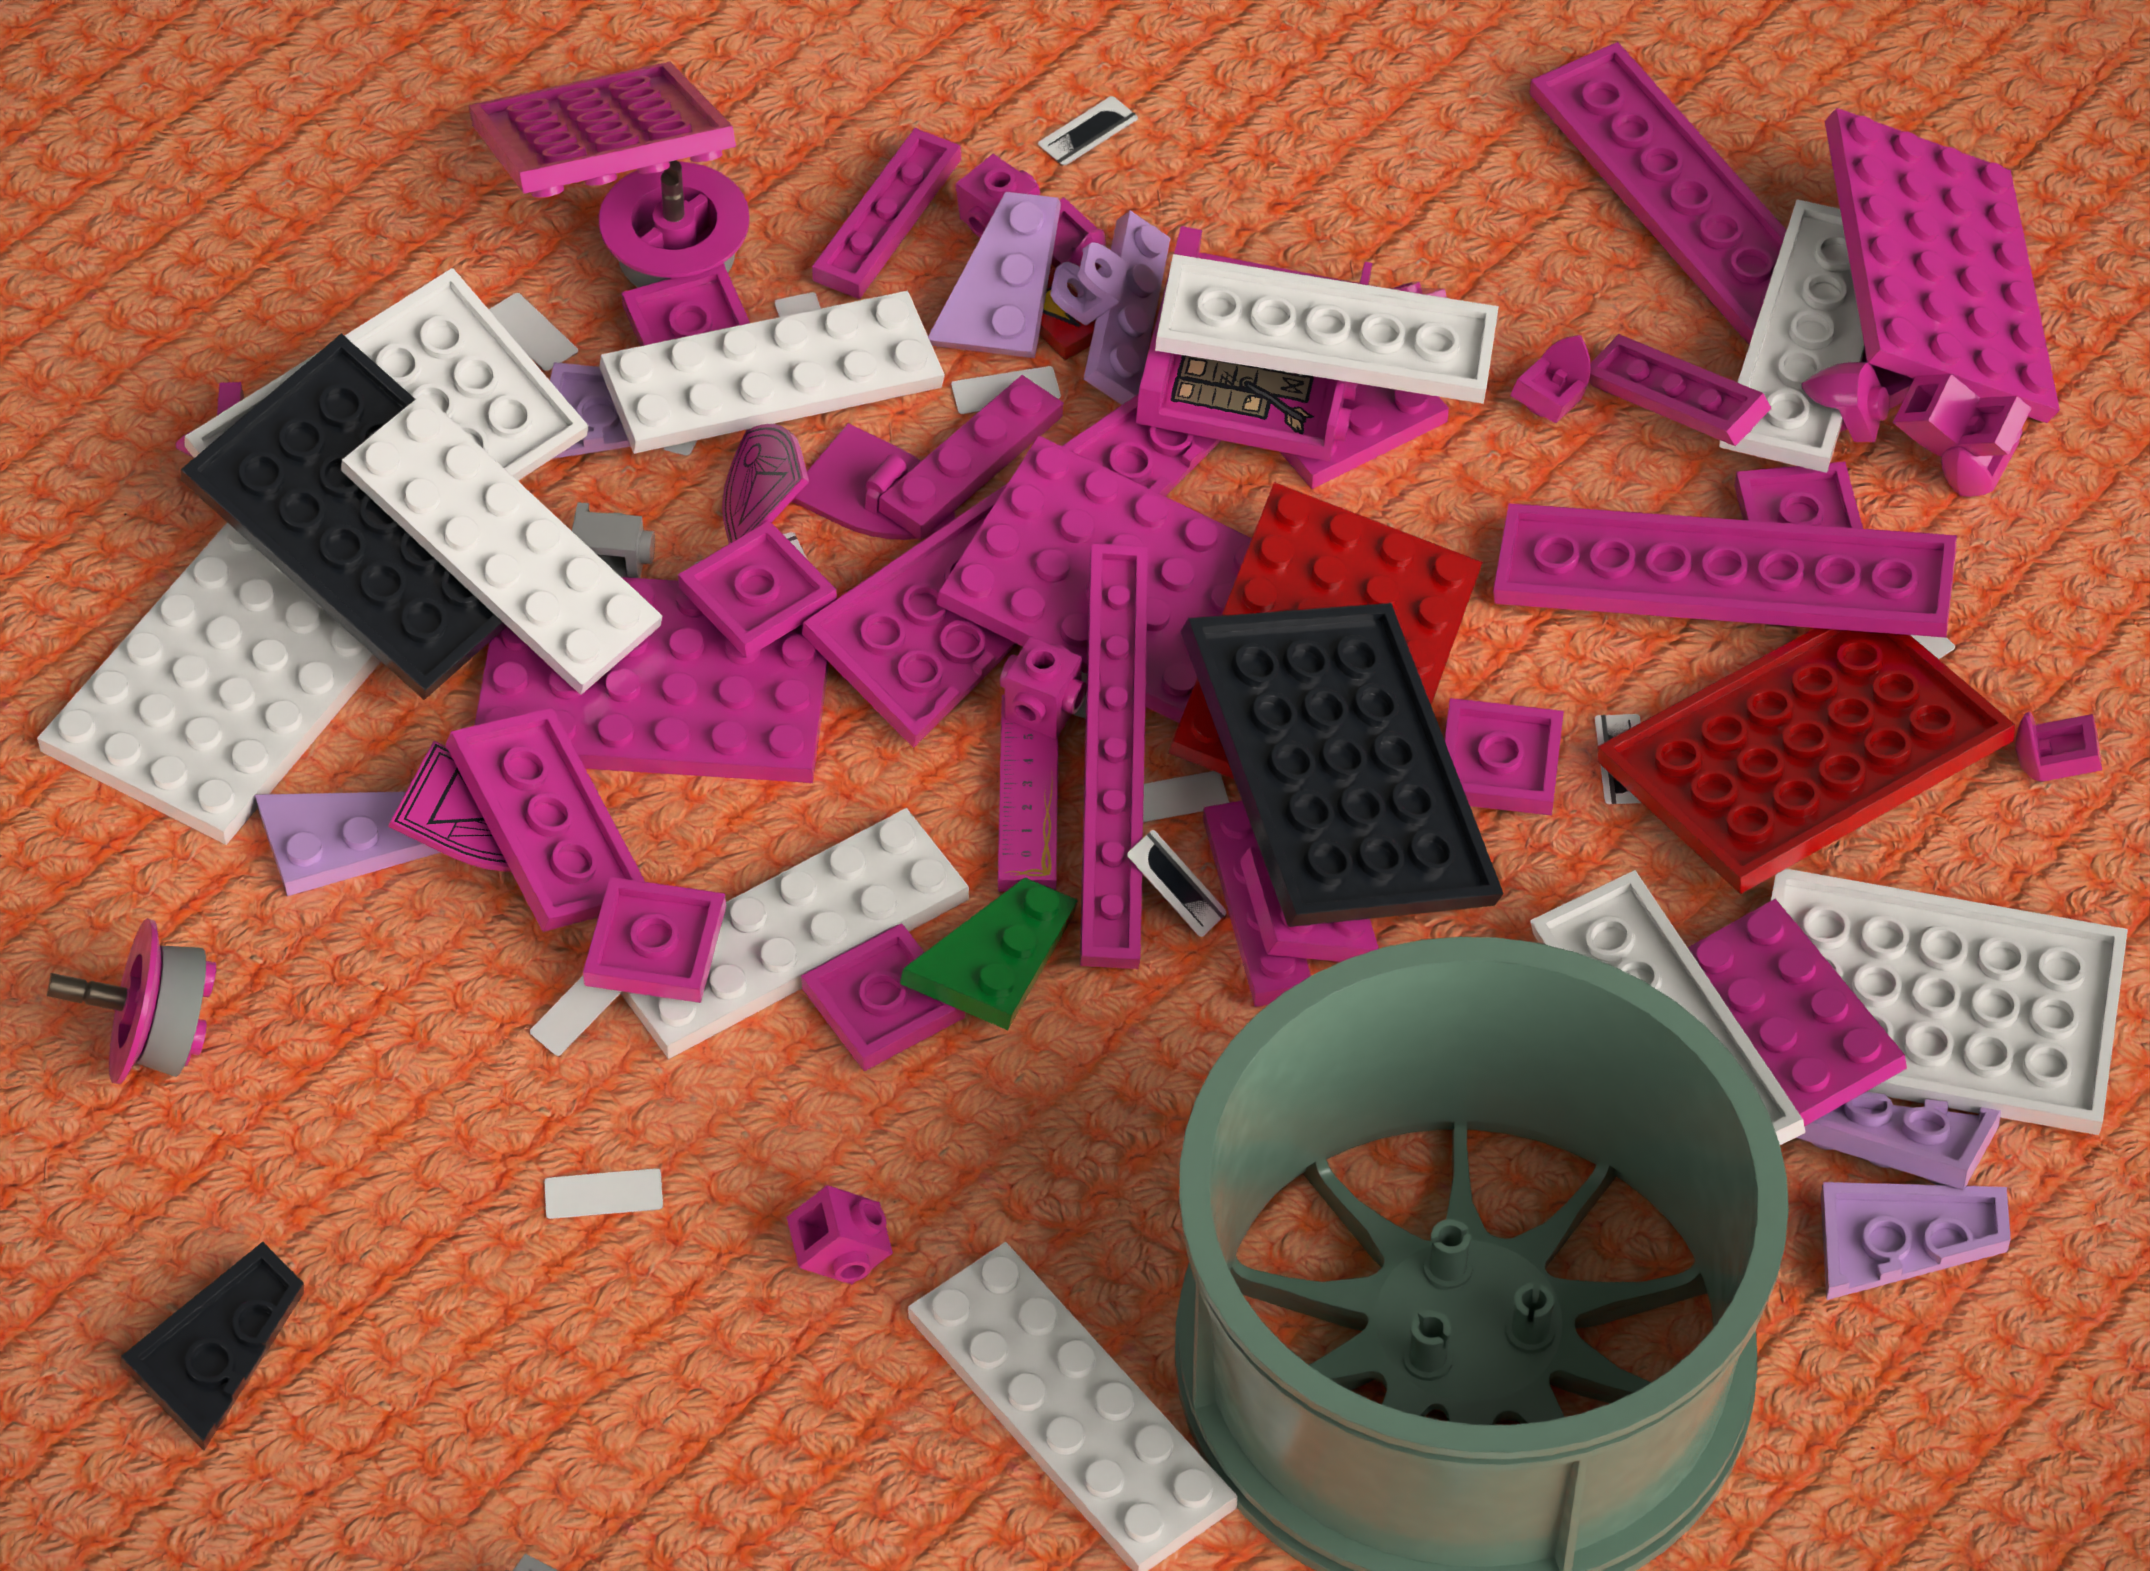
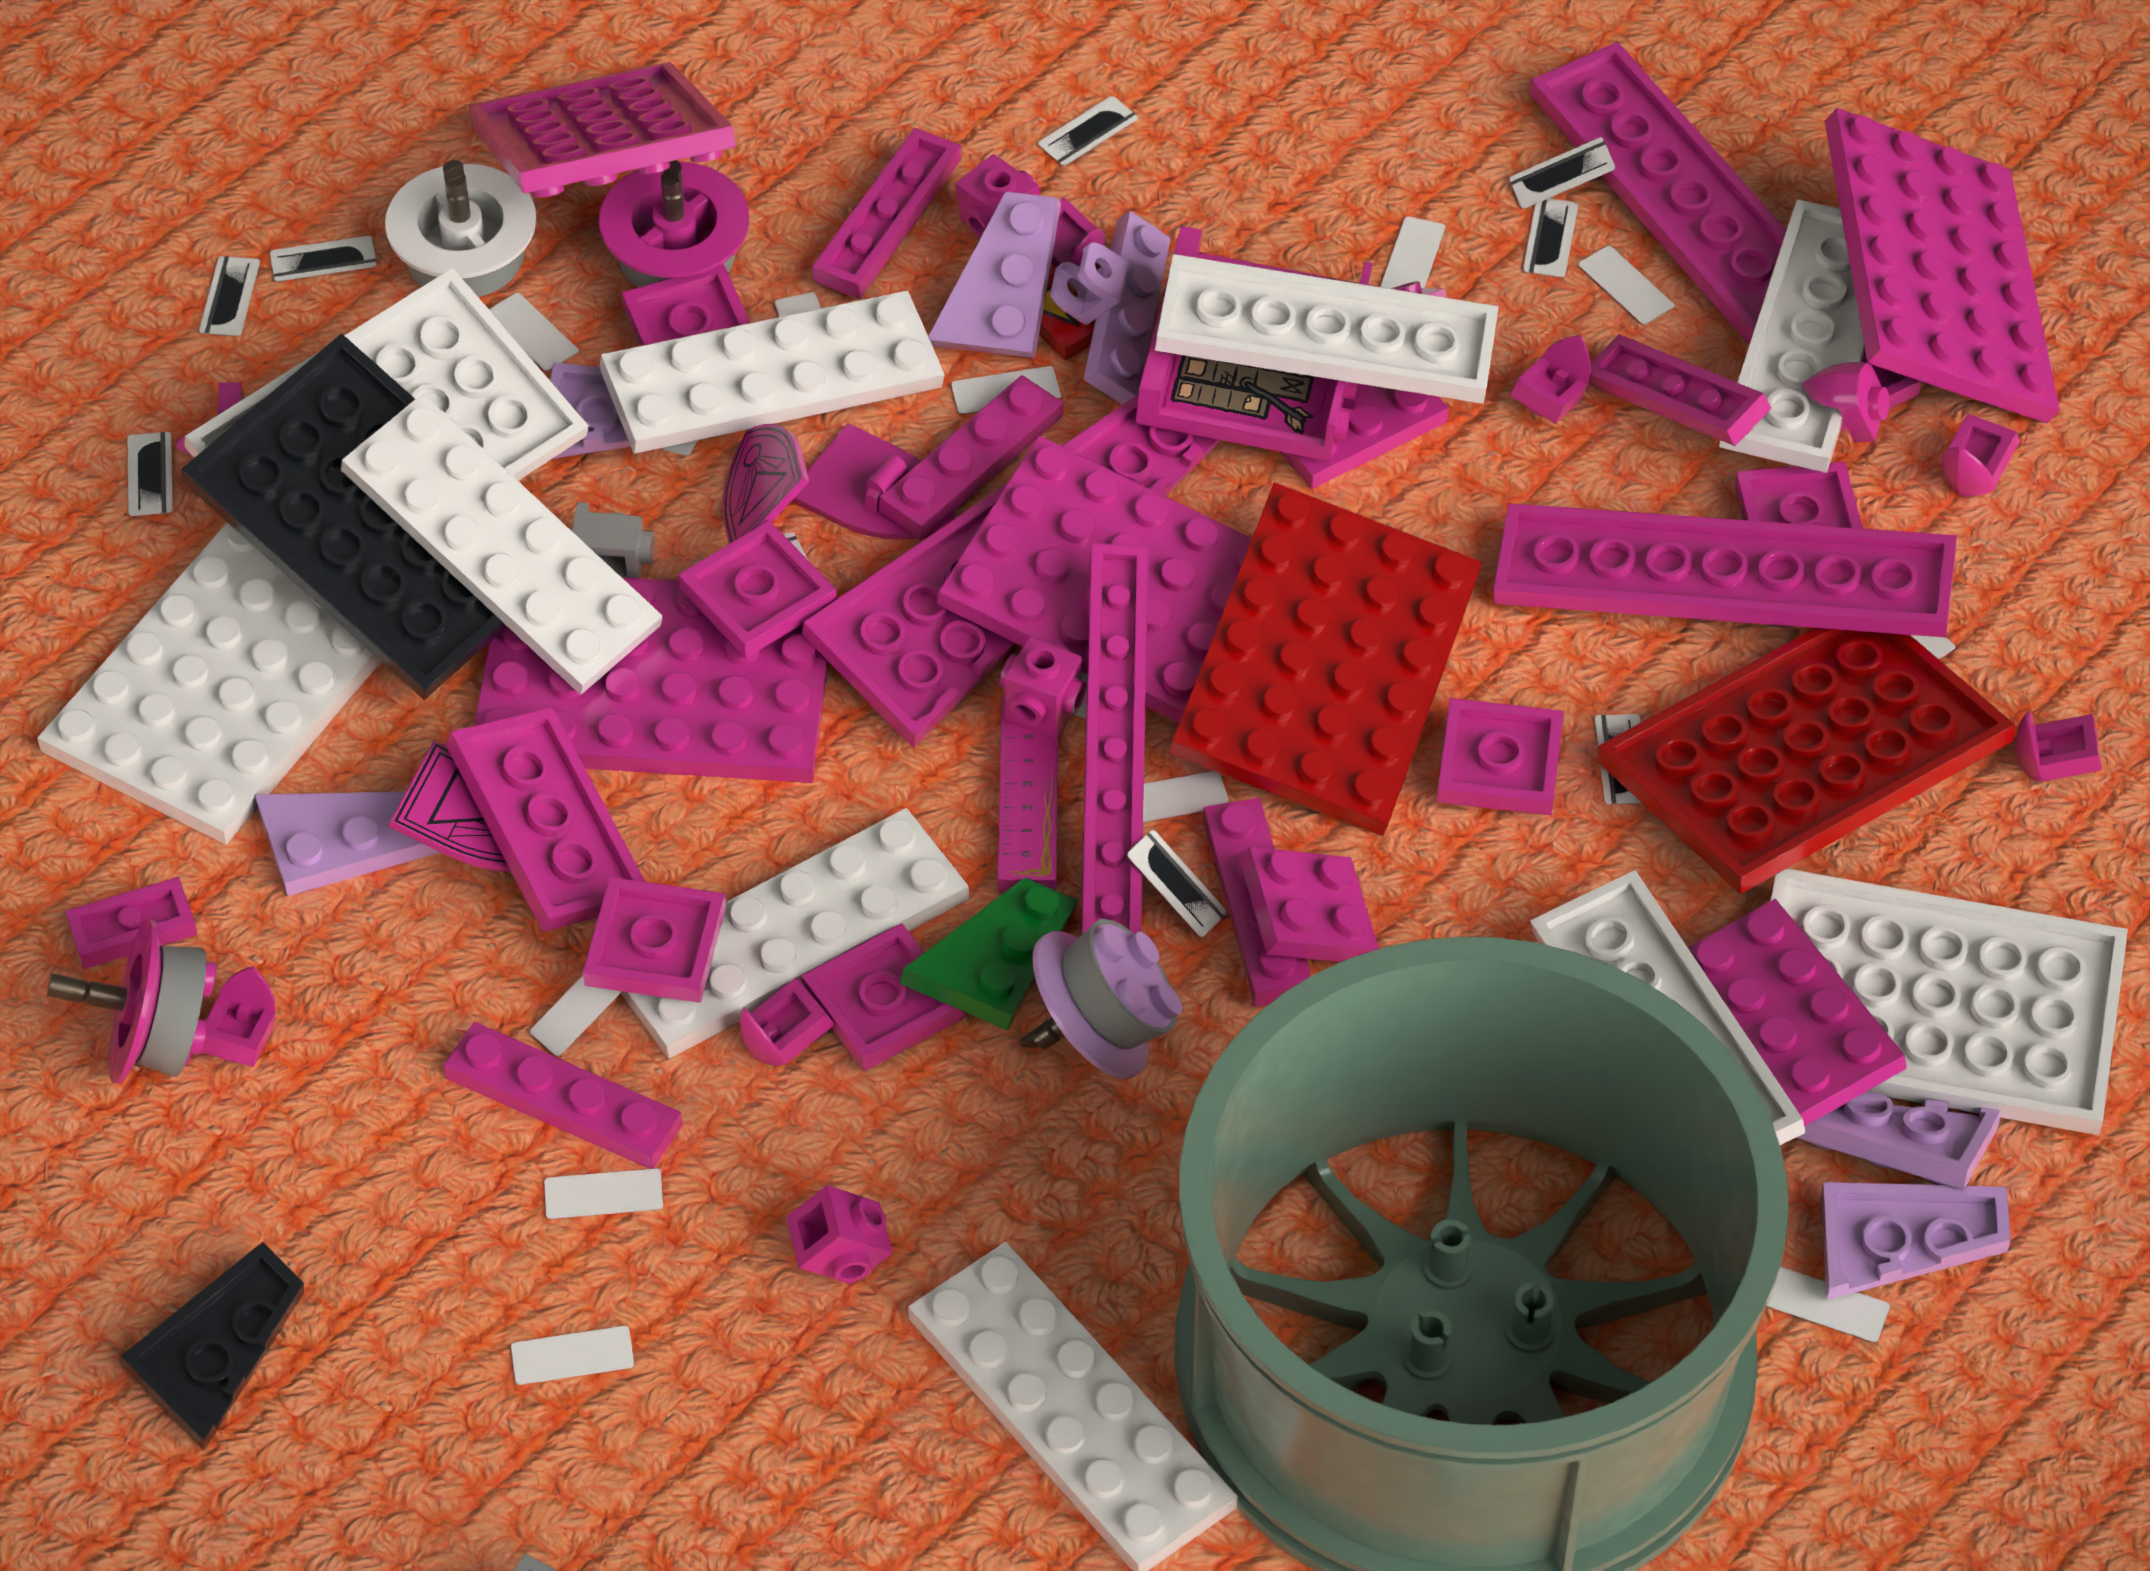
black plate [1180,603,1504,927] -> none
dark pink brick [1893,374,2031,468] -> none
none -> dark pink plate [65,877,198,969]
none -> sticker [128,432,173,516]
none -> sticker [199,256,260,336]
none -> dark pink plate [201,966,276,1067]
none -> sticker [270,236,376,282]
none -> white piece [385,160,536,297]
none -> dark pink plate [443,1021,683,1169]
none -> white sticker [511,1326,634,1385]
none -> dark pink plate [739,977,835,1066]
none -> lavender piece [1020,919,1182,1079]
none -> white sticker [1380,217,1446,289]
none -> sticker [1510,138,1615,209]
none -> sticker [1523,198,1578,277]
none -> white sticker [1578,246,1675,324]
none -> white sticker [1766,1267,1890,1342]

